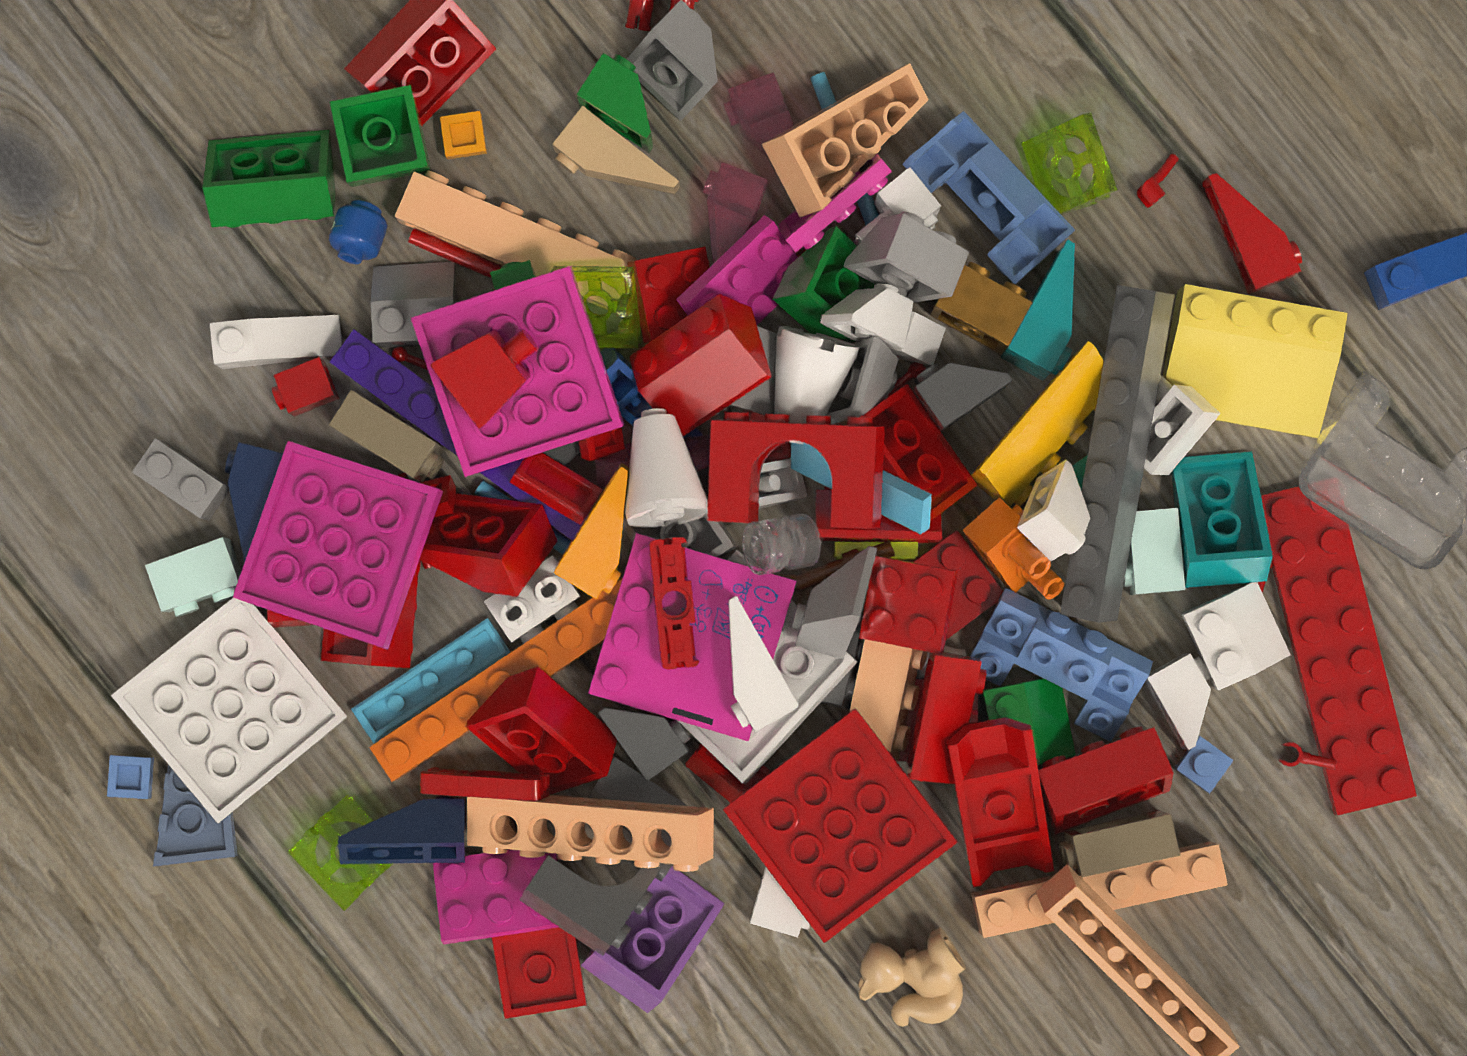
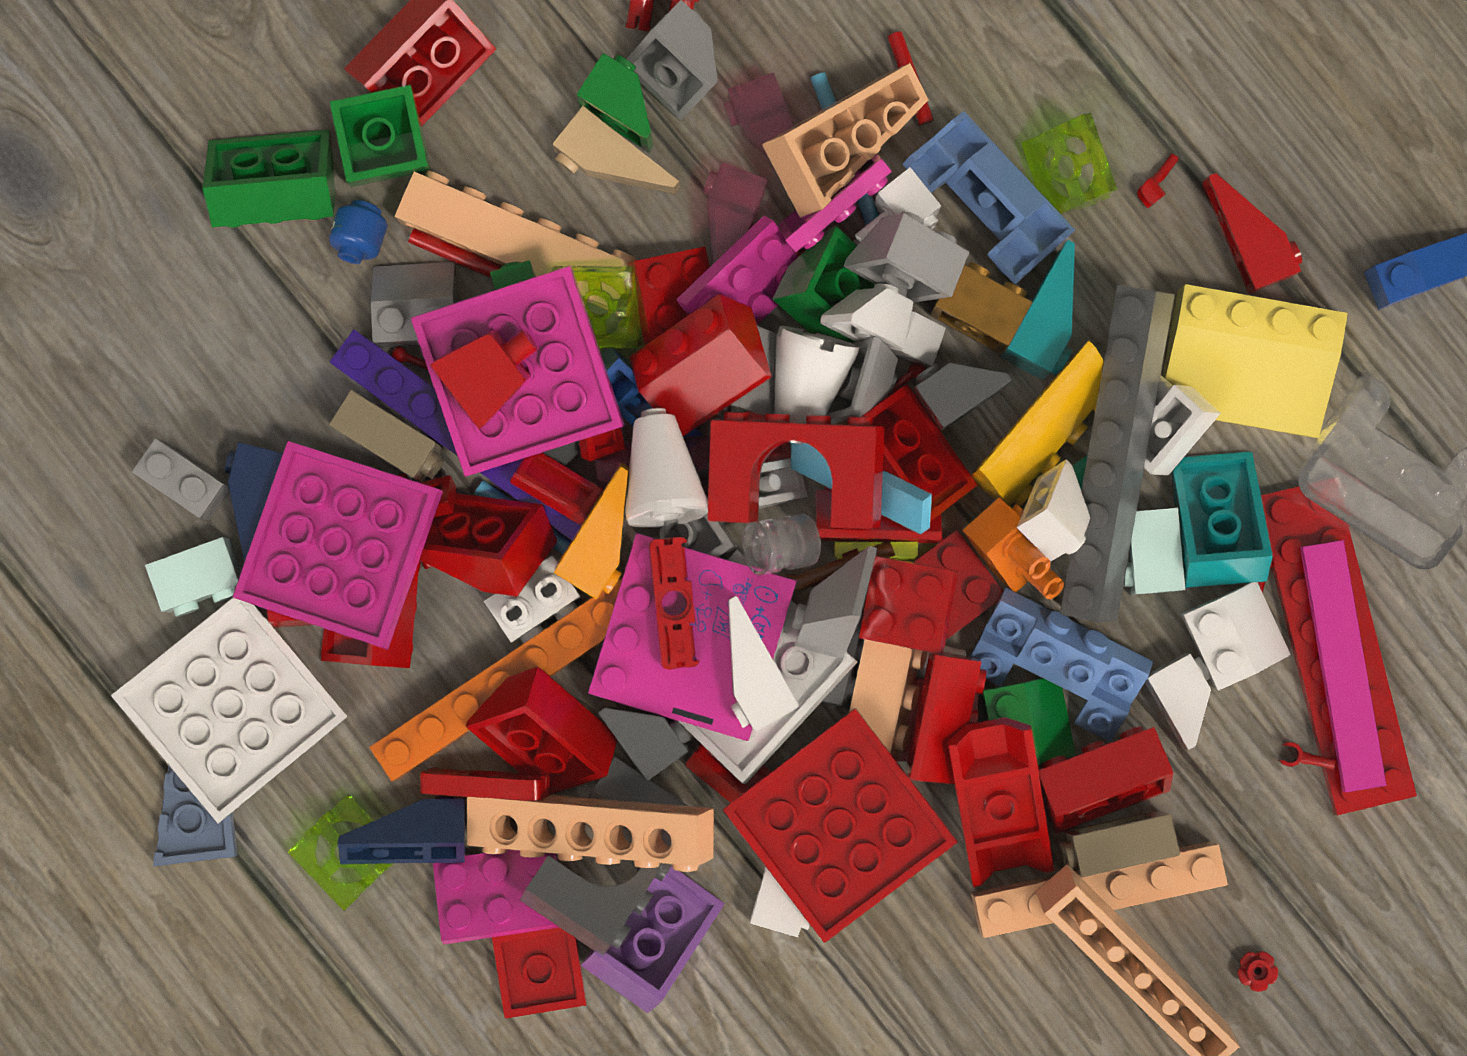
medium blue plate [107,755,154,799] -> none
white slope [210,315,342,369] -> none
red brick [271,357,340,417] -> none
medium azure tile [351,618,511,743] -> none
light orange plate [440,111,487,160] -> none
tan animal [858,927,966,1027] -> none
medium blue plate [1174,736,1234,794] -> none
none -> red piece [887,31,934,126]
none -> red plate [1237,951,1278,992]
none -> dark pink tile [1300,540,1387,792]

